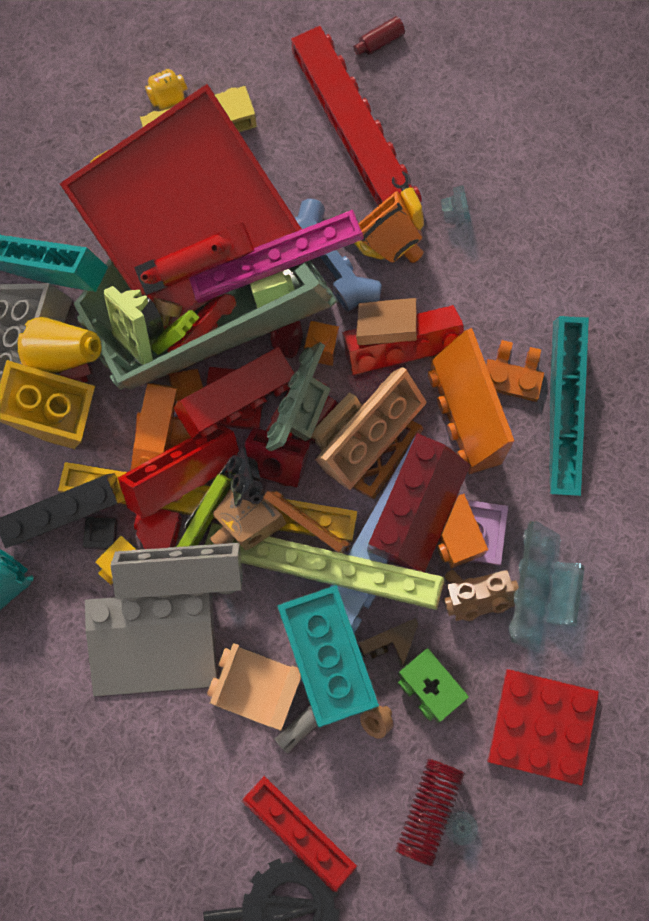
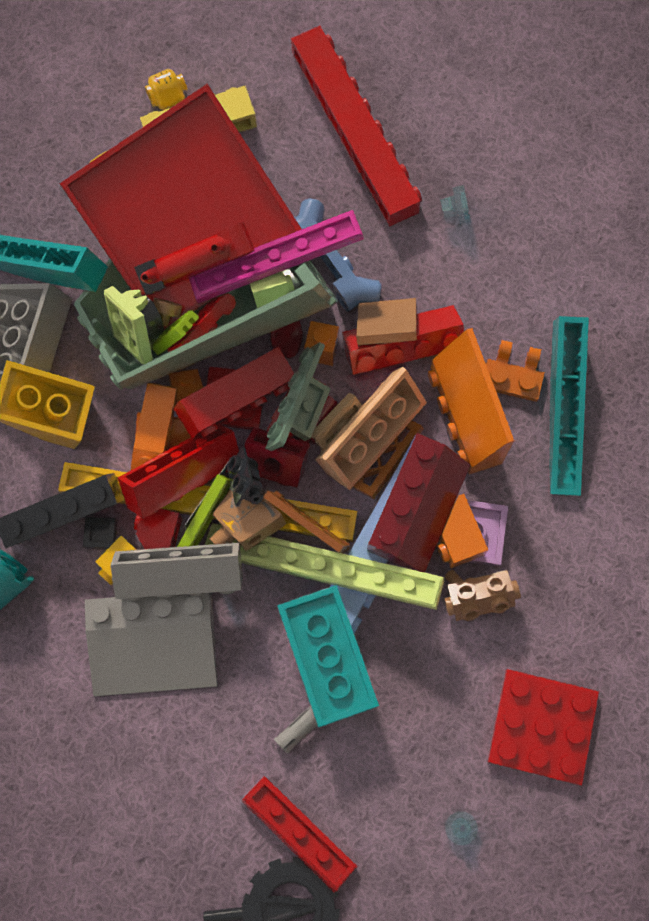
yellow cone [18,317,102,374] -> none
red plate [59,363,93,383] -> none
light nougat panel [207,643,301,731] -> none
dark red cylinder [353,16,405,56] -> none
orange torso [354,171,424,263] -> none
dark brown slope [359,618,418,667] -> none
medium nougat tile [360,705,393,739] -> none
dark red piece [395,759,466,867] -> none
bright green brick [398,648,469,723] -> none
clear light blue bracket [509,521,585,653] -> none

